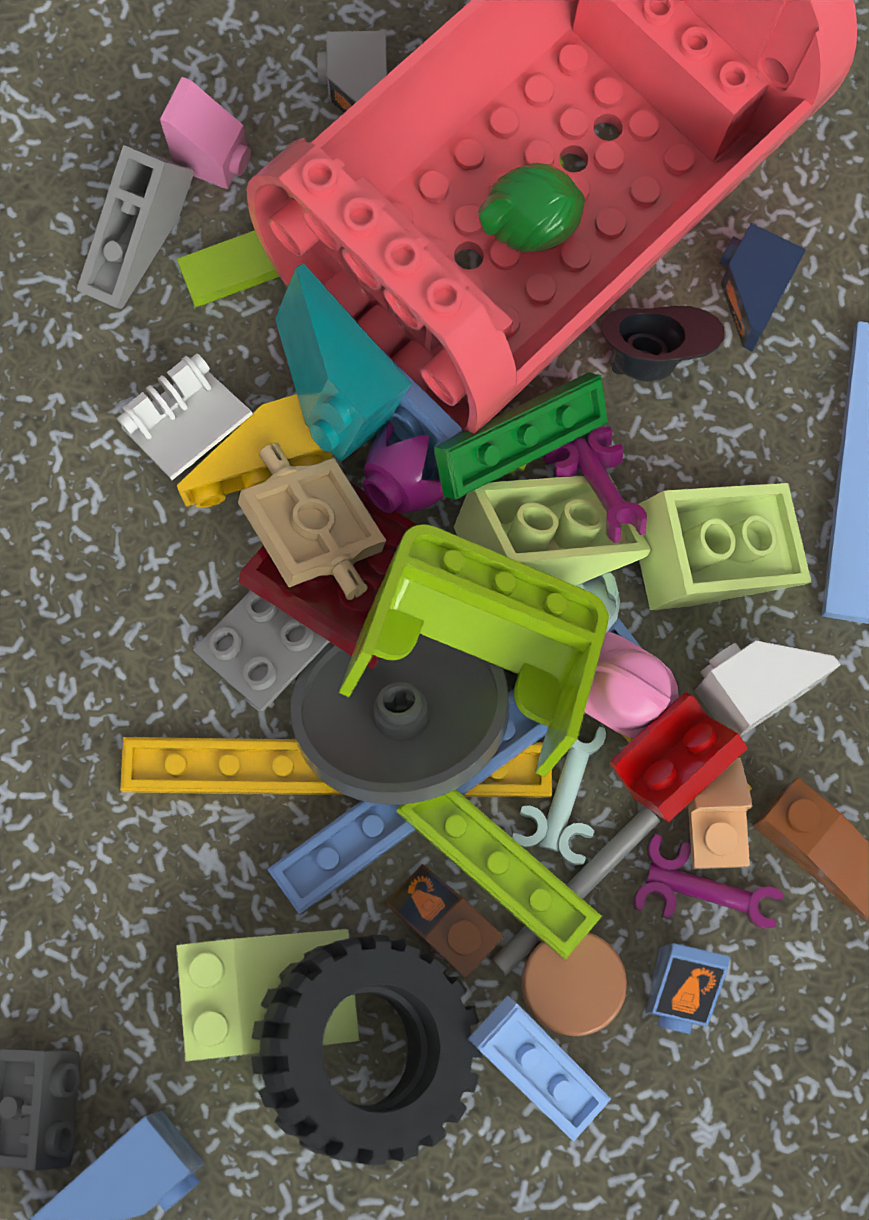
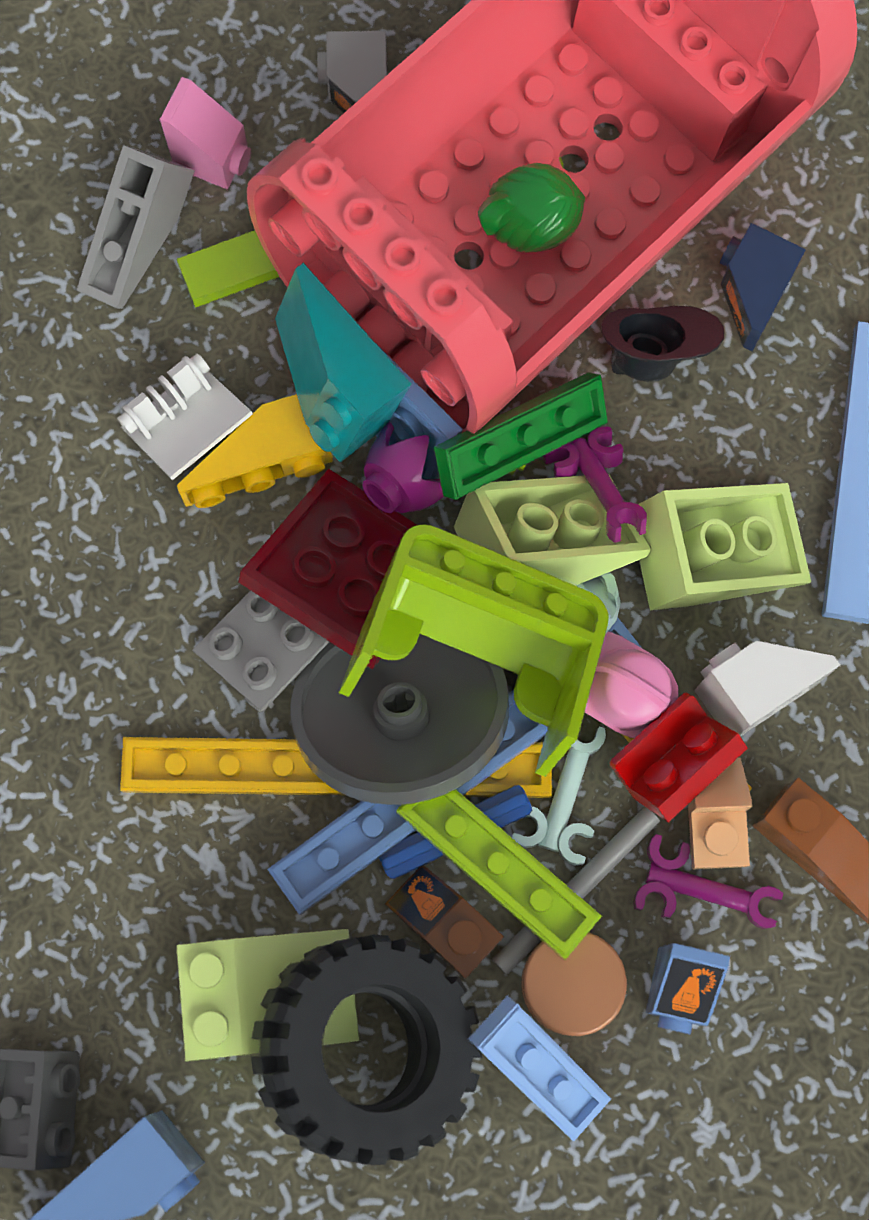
tan plate [238,443,386,600] -> none
none -> blue axle [379,785,532,879]

